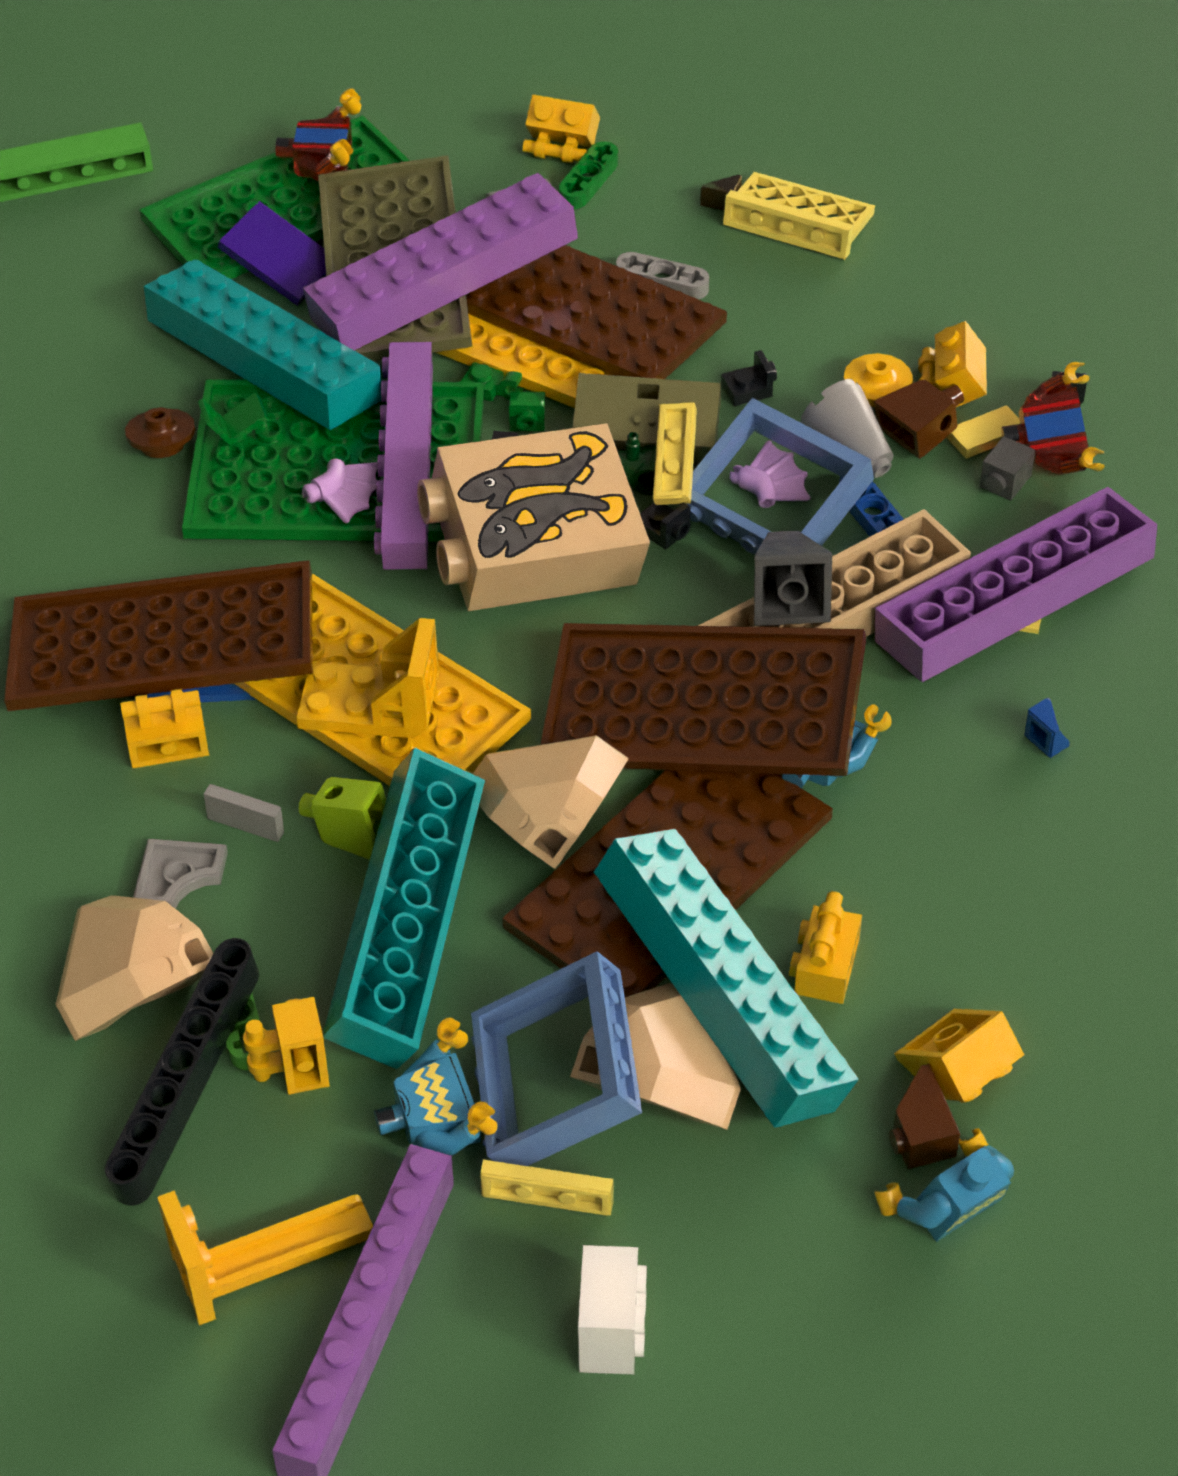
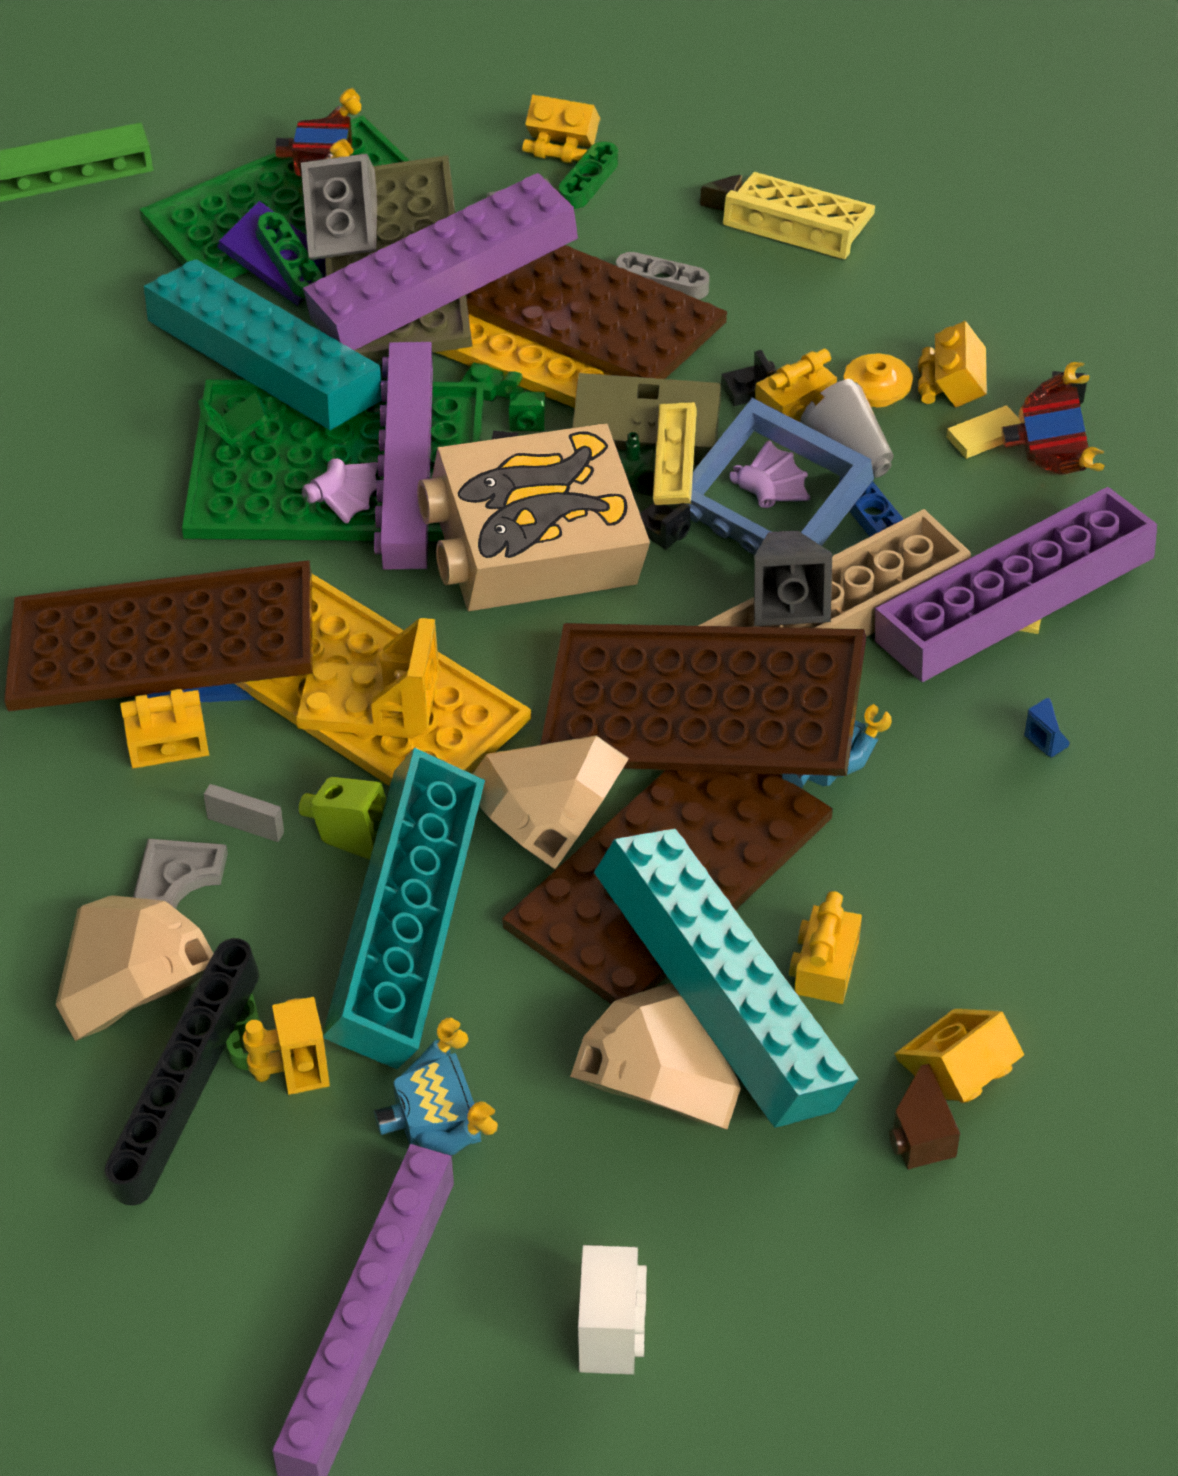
reddish brown piece [125,407,196,458] -> none
yellow bracket [157,1190,373,1326] -> none
medium blue window [471,951,642,1166] -> none
light yellow tile [480,1160,614,1216] -> none
reddish brown torso [874,380,964,459] -> none
dark azure torso [874,1128,1014,1242] -> none
dark grey brick [980,436,1035,501] -> none
none -> green beam [255,212,322,298]
none -> light grey slope [301,154,377,260]
none -> yellow brick [755,348,837,422]

